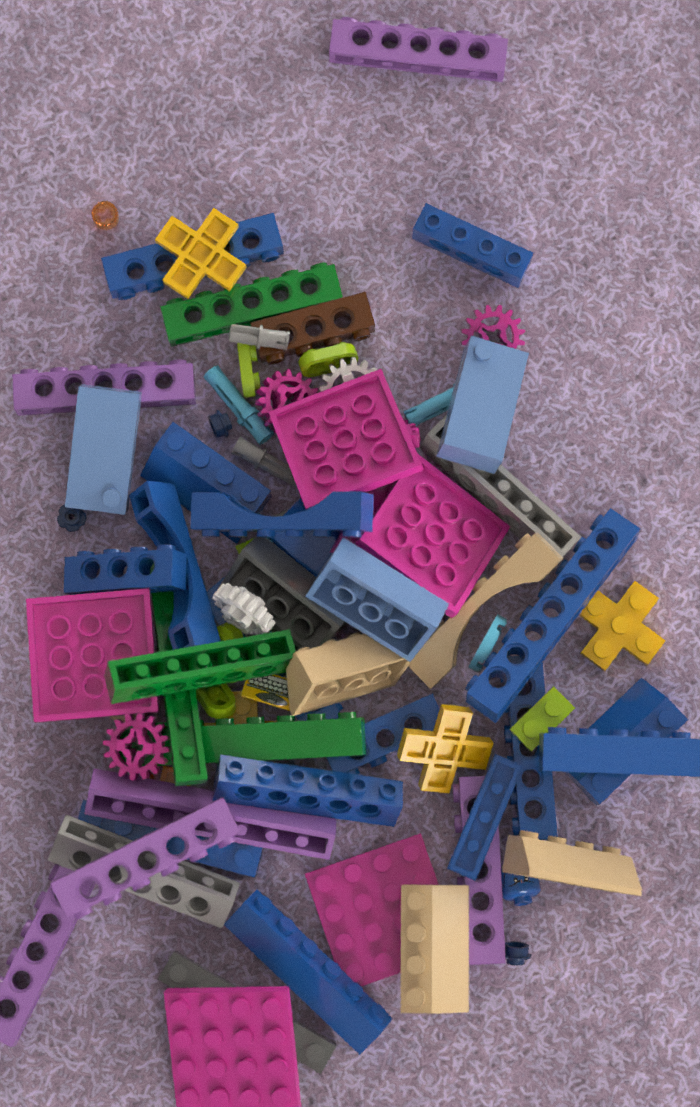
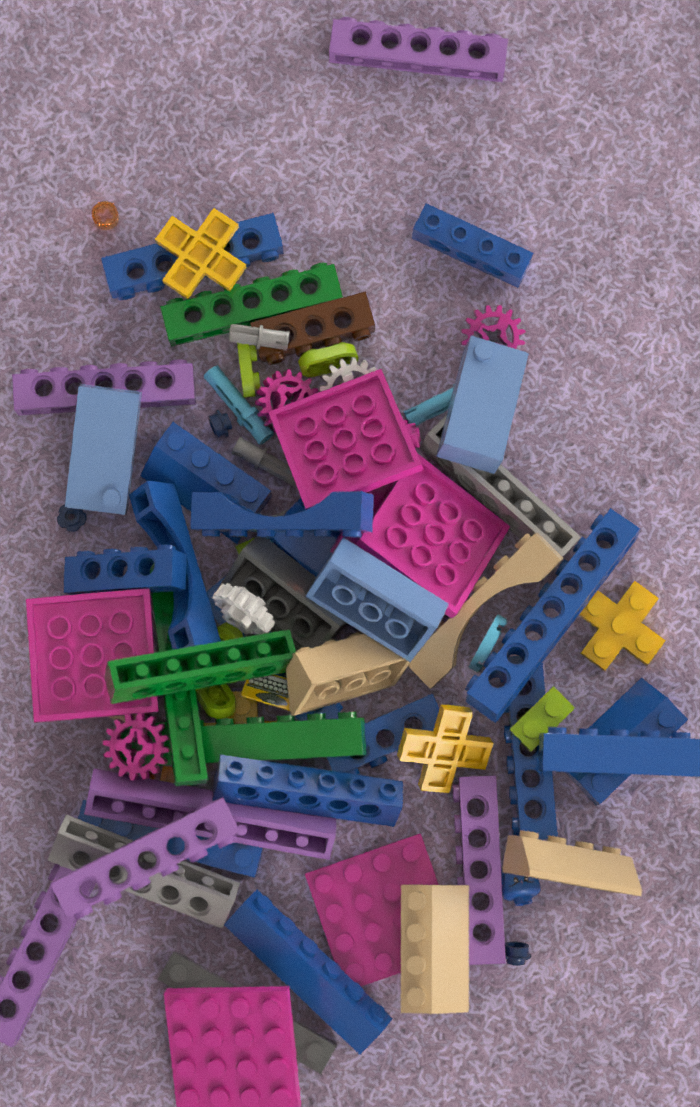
blue tile [447,754,523,881] -> none

